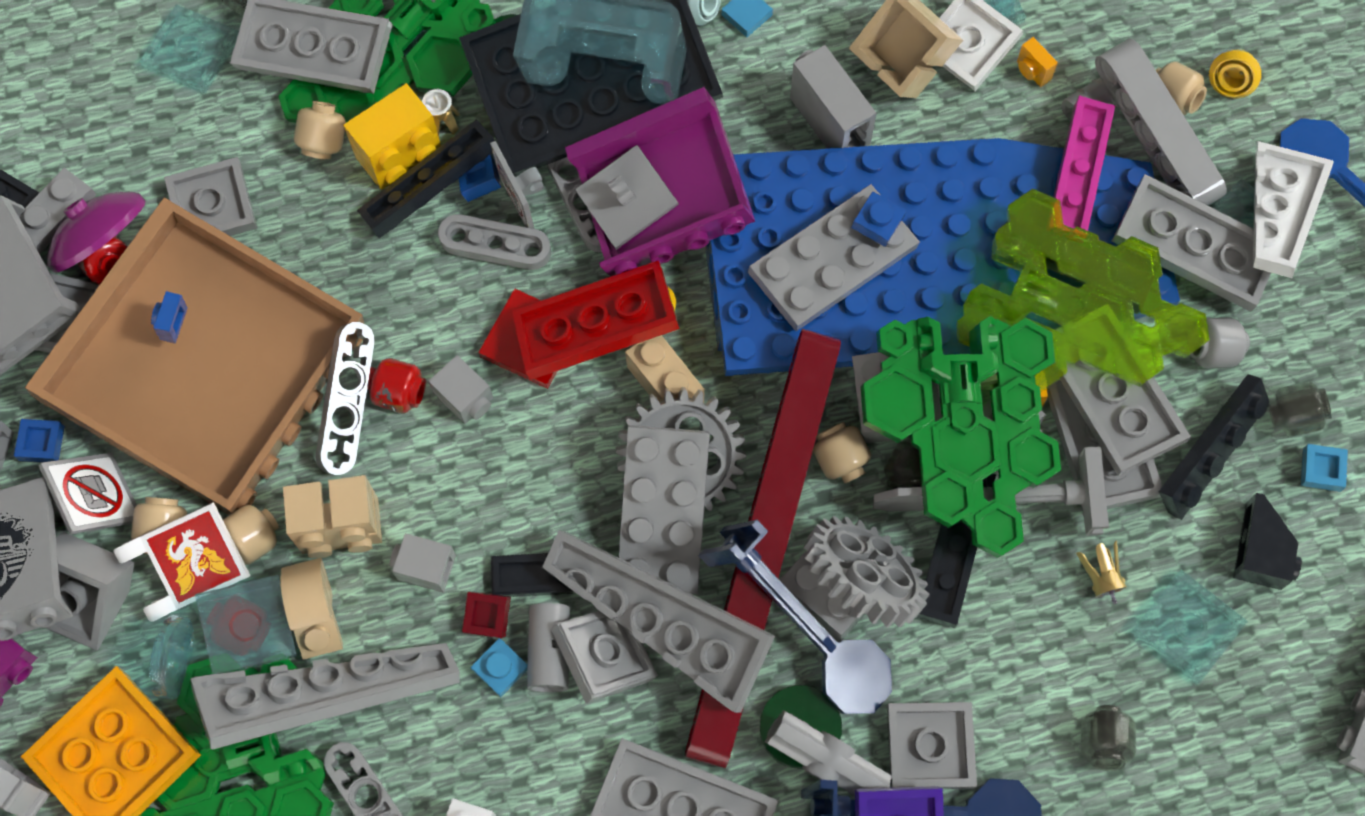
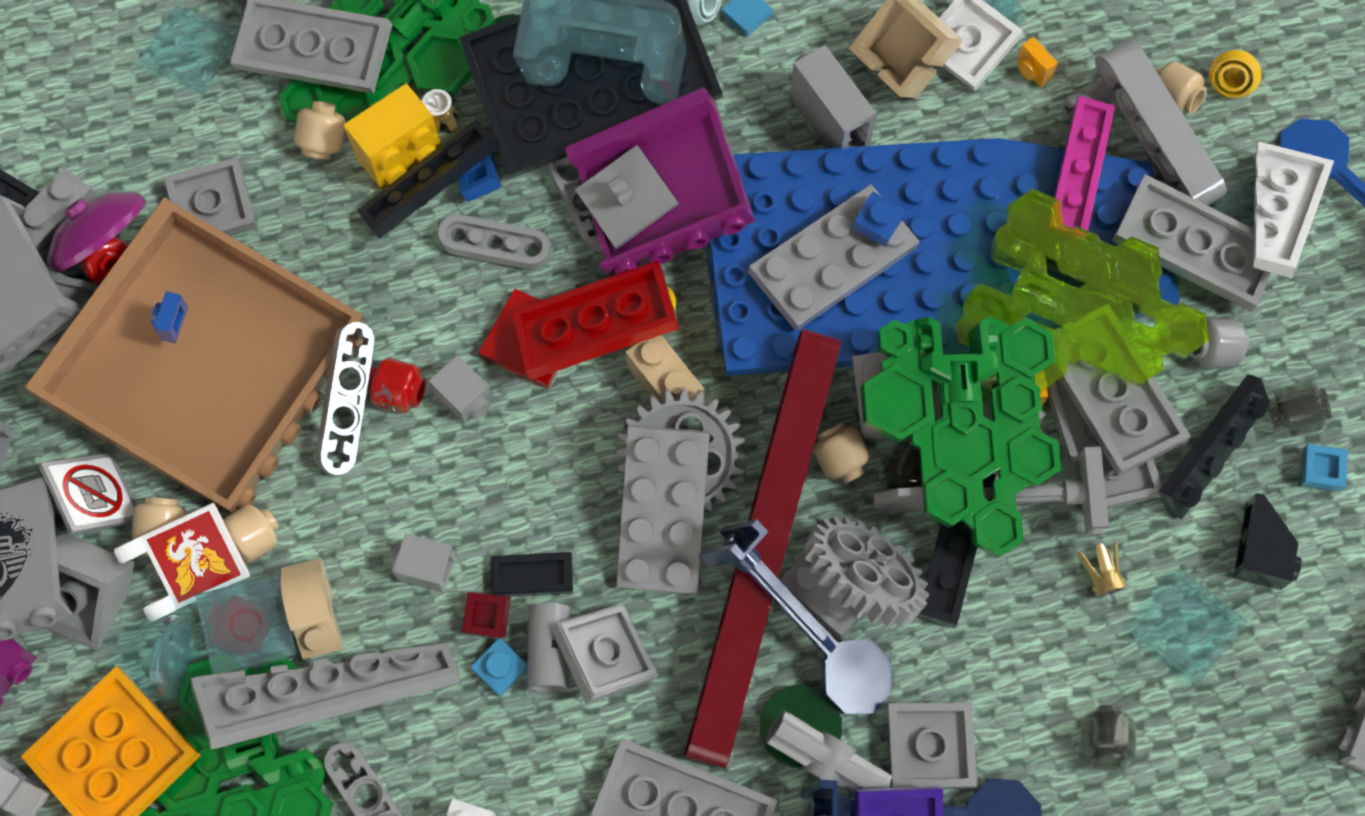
blue plate [14,419,65,463] -> none
tan piece [283,475,382,558] -> none
light grey piece [490,141,544,229] -> none
light grey wing [543,530,775,713] -> none

